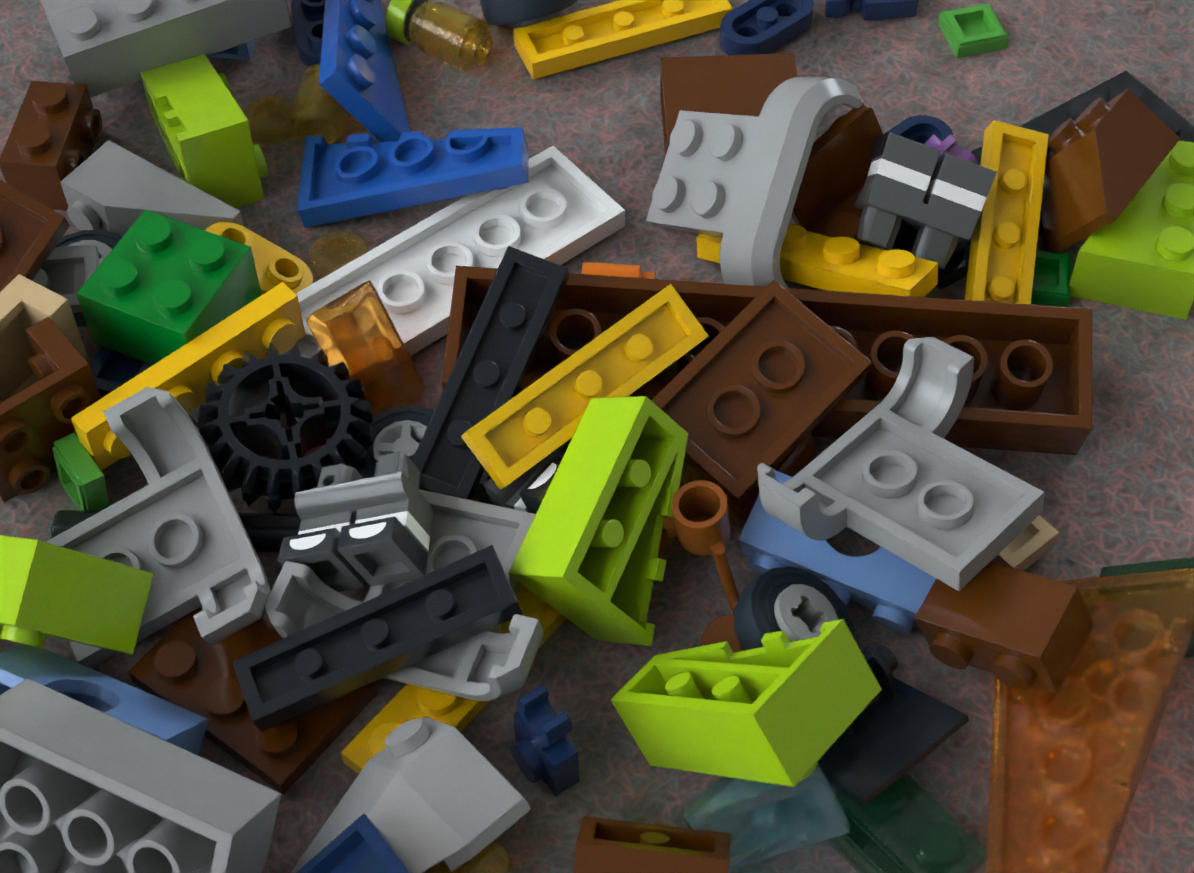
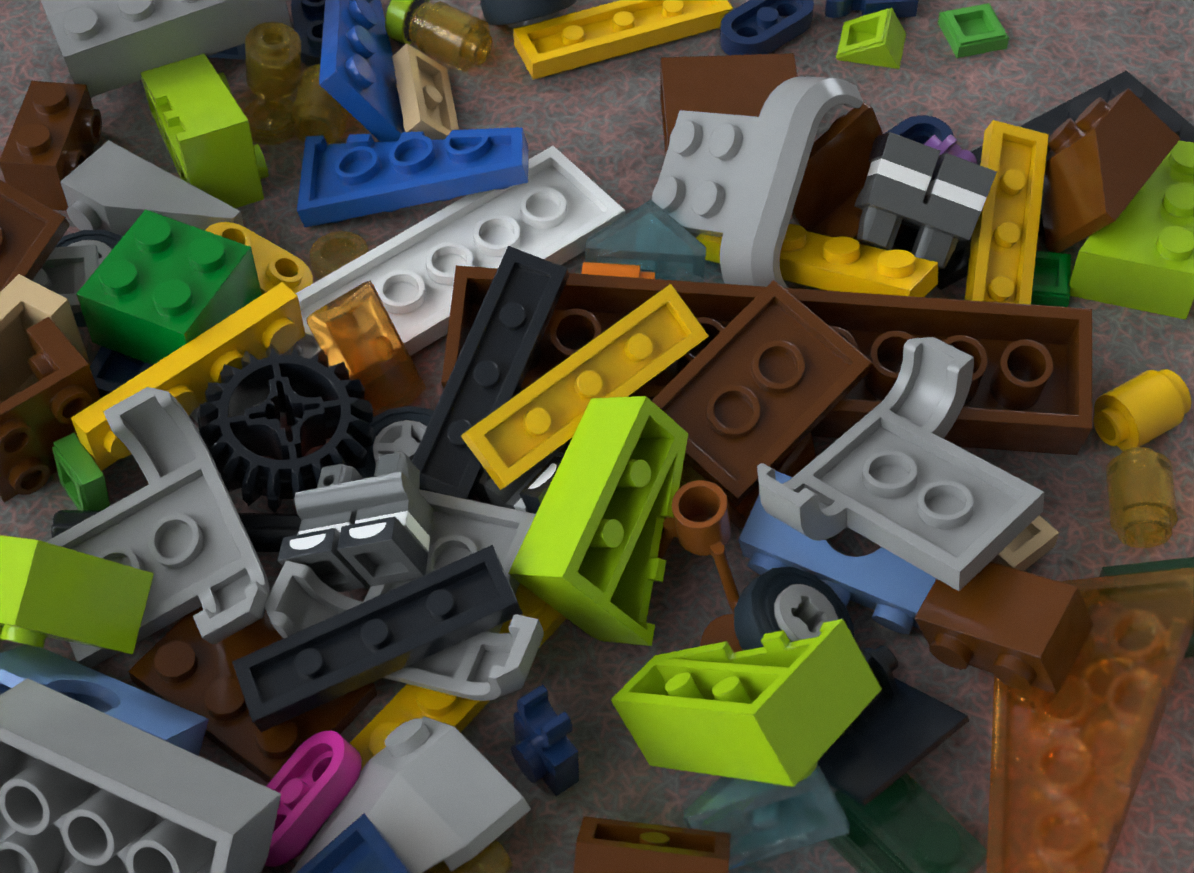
none -> clear yellow brick [245,22,301,101]
none -> dark pink plate [264,731,362,867]
none -> tan plate [392,43,459,140]
none -> clear light blue slope [585,199,706,282]
none -> lime slope [836,8,906,69]
none -> yellow brick [1093,369,1192,452]
none -> clear yellow brick [1106,447,1178,548]

